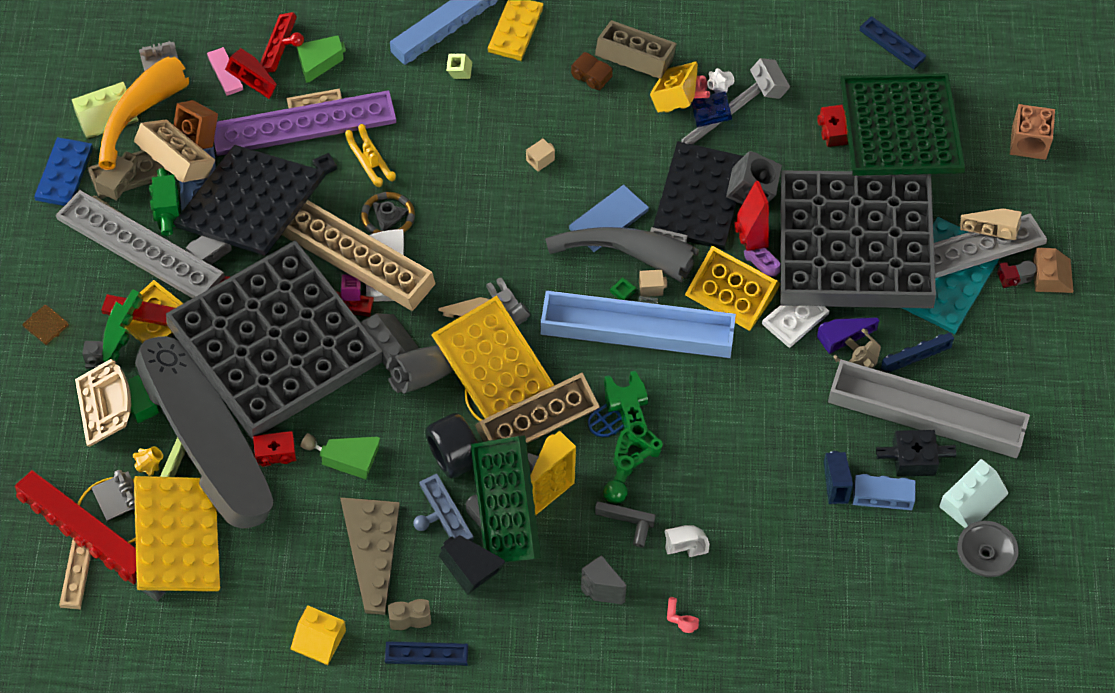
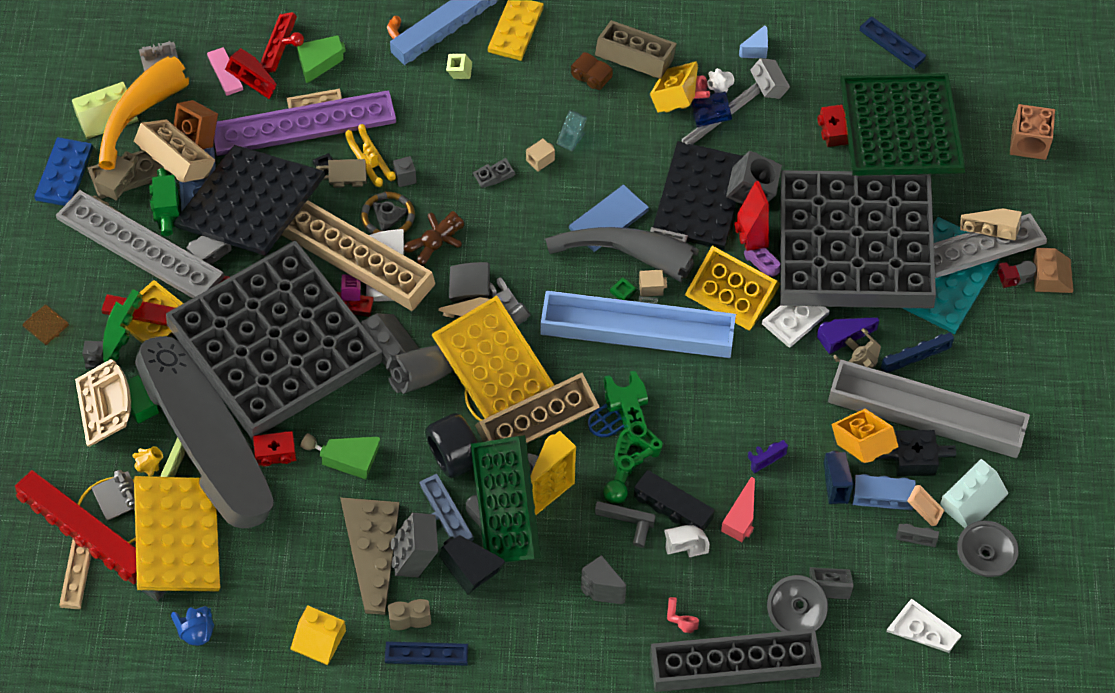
none -> blue helmet [171,606,214,646]
none -> dark tan brick [316,159,367,188]
none -> orange arm [387,16,402,39]
none -> dark grey brick [391,513,438,578]
none -> dark grey brick [393,156,417,187]
none -> reddish brown animal [404,211,464,266]
none -> dark grey slope [449,262,490,302]
none -> dark grey slope [473,158,516,188]
none -> clear light blue slope [556,110,587,151]
none -> black brick [634,470,715,532]
none -> dark grey brick [650,629,821,692]
none -> coral slope [721,477,755,542]
none -> light blue slope [739,25,768,58]
none -> dark purple plate [748,440,788,474]
none -> dark grey dish [767,575,828,632]
none -> dark grey slope [809,567,854,599]
none -> light orange brick [831,409,898,463]
none -> white wing [887,599,961,653]
none -> dark grey plate [895,524,939,547]
none -> light nougat tile [907,485,944,526]

